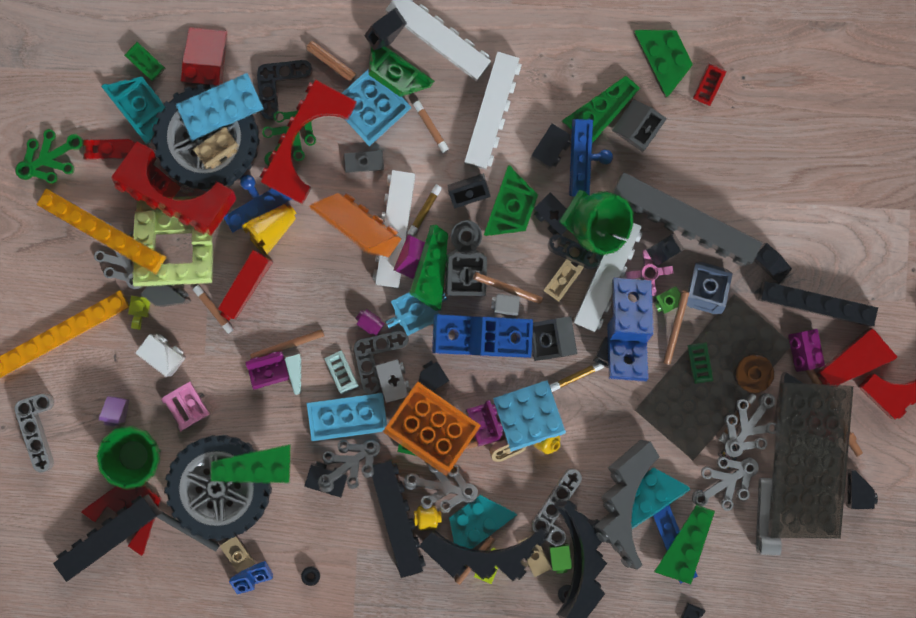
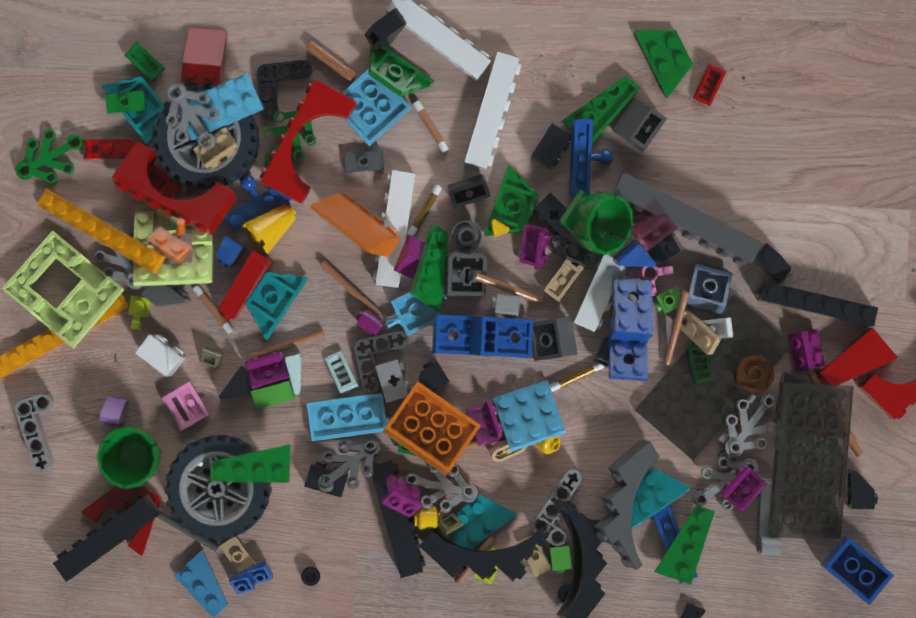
none -> yellowish green piece [2,230,124,349]
none -> green plate [105,91,146,114]
none -> orange plate [148,218,191,264]
none -> light grey plant [166,83,221,149]
none -> dark azure wing [174,549,228,618]
none -> olive slope [200,346,224,369]
none -> blue slope [215,236,246,268]
none -> black slope [219,366,250,399]
none -> teal wing [245,272,309,340]
none -> bright green slope [251,380,296,409]
none -> nougat bar [320,260,381,316]
none -> magenta bracket [381,475,423,517]
none -> olive slope [437,513,463,537]
none -> yellow slope [492,219,510,238]
none -> magenta bracket [519,224,550,270]
none -> blue slope [613,240,656,267]
none -> clear pink slope [631,213,677,252]
none -> tan plate [672,308,721,355]
none -> white slope [702,318,733,338]
none -> magenta bracket [721,465,767,512]
none -> blue brick [820,535,894,605]

